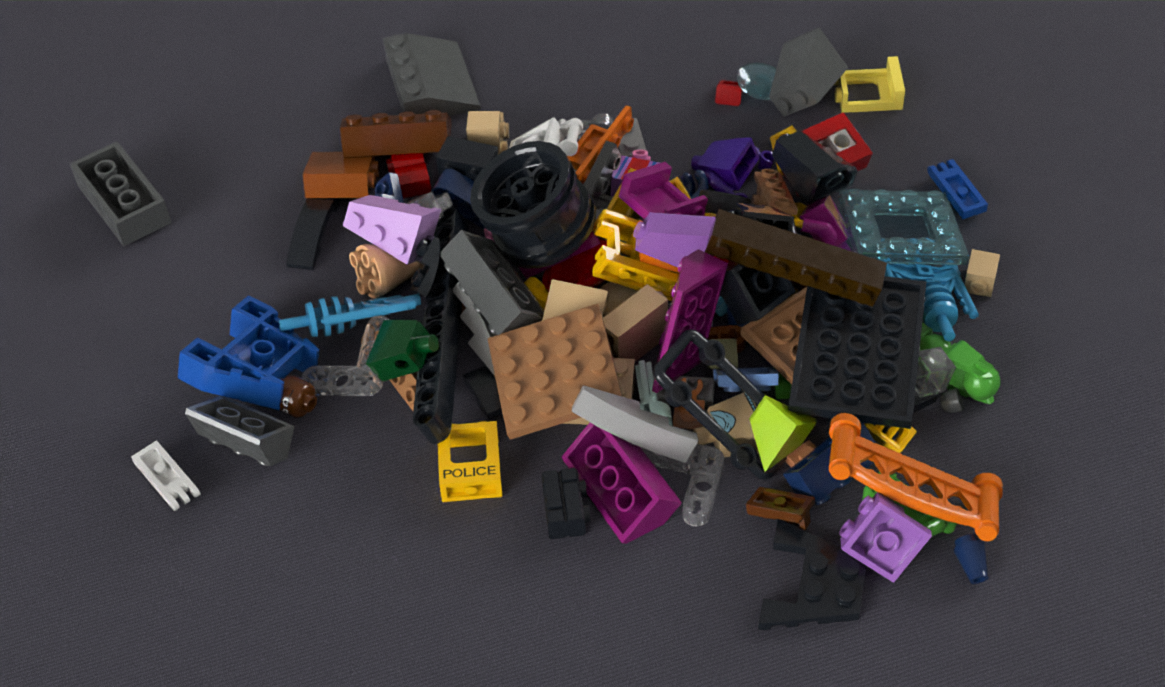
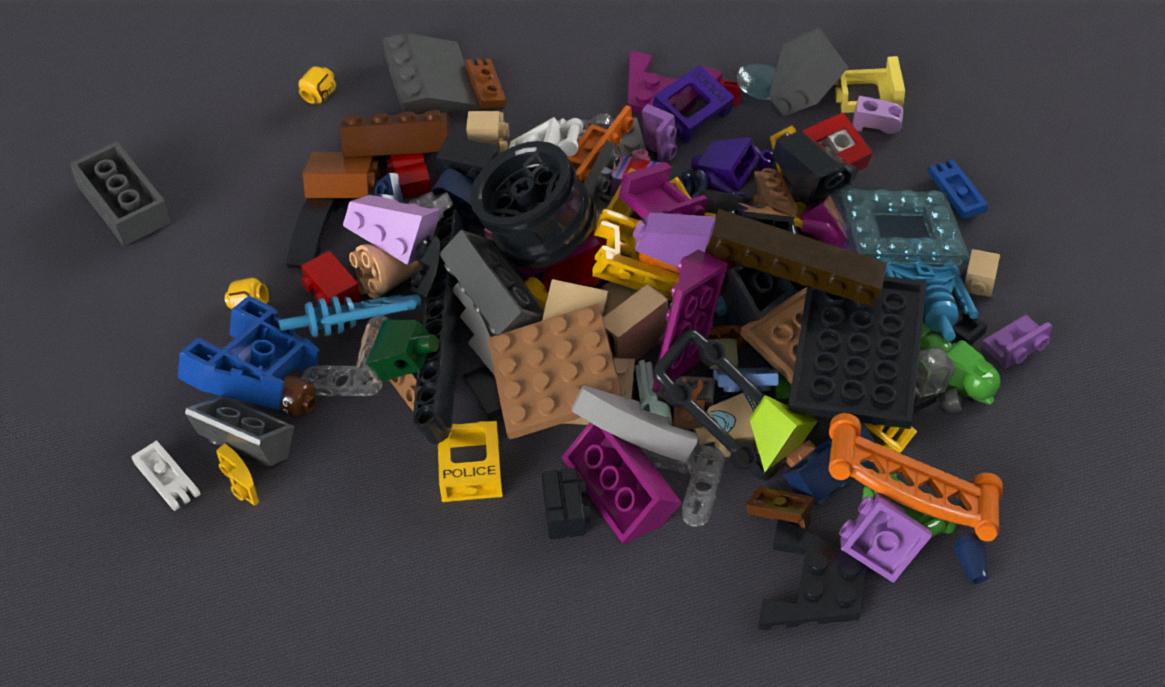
none -> yellow slope [216,443,259,506]
none -> yellow head [225,278,269,309]
none -> yellow head [299,66,336,104]
none -> red brick [301,251,361,306]
none -> dark orange hinge [465,59,506,108]
none -> magenta wing [628,51,723,116]
none -> medium lavender bracket [642,104,677,163]
none -> dark purple window [653,64,735,144]
none -> lavender leg [852,96,903,134]
none -> black plate [952,312,987,345]
none -> medium lavender bracket [982,315,1053,369]

